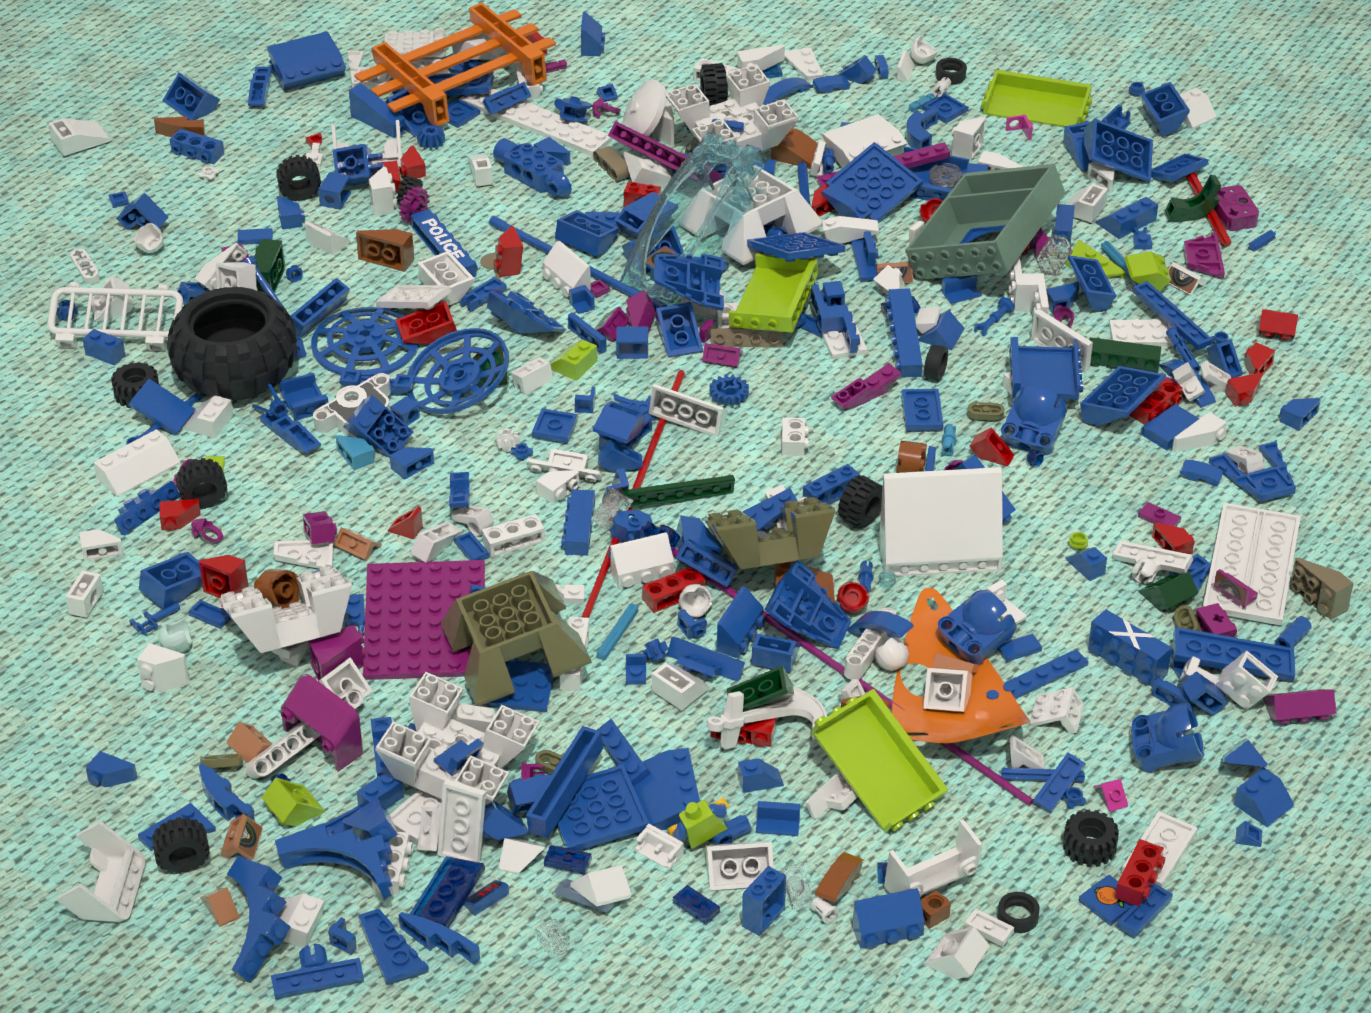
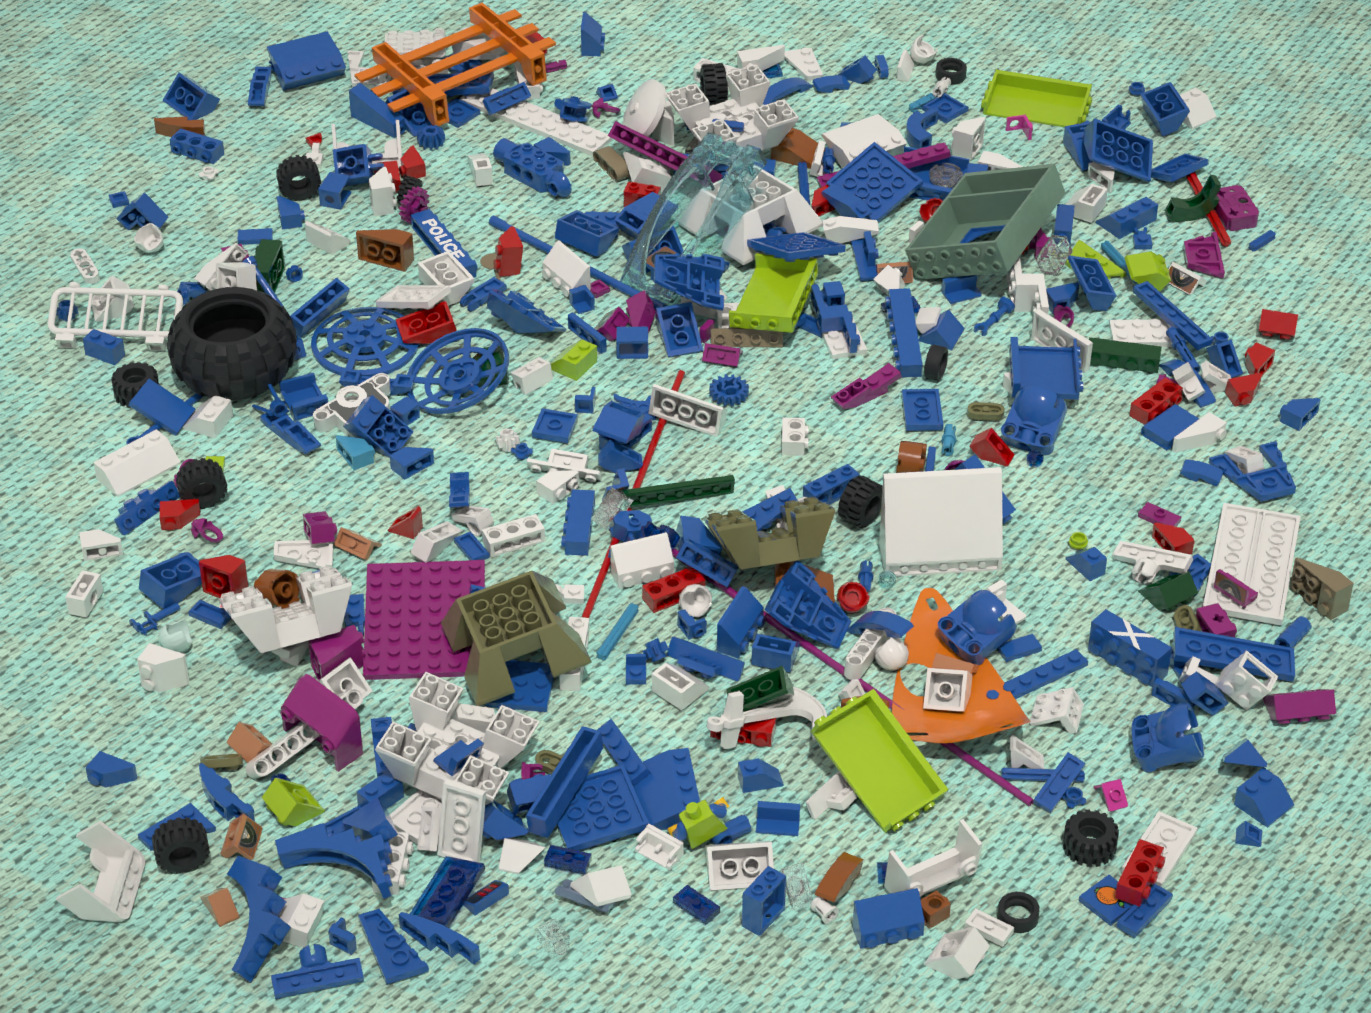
white slope [48,118,110,156] -> none
blue slope [1080,366,1167,425] -> none

